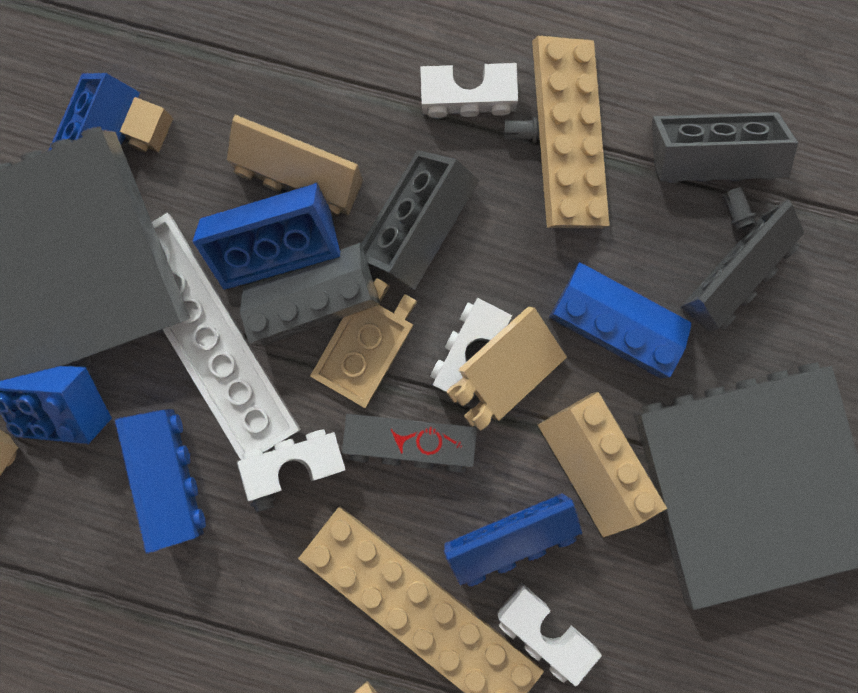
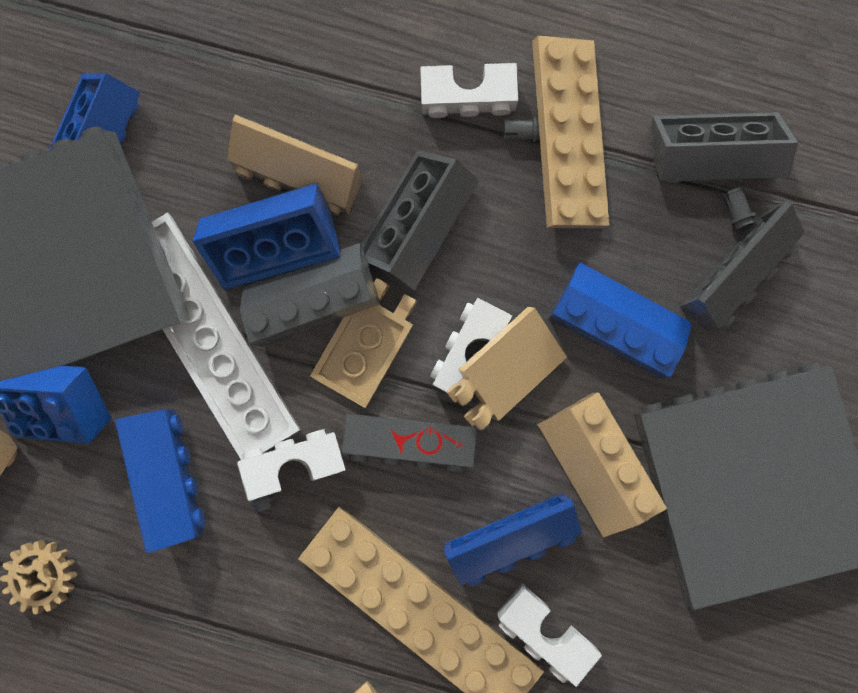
tan brick [120,97,173,152] -> none
none -> tan gear [0,540,77,614]

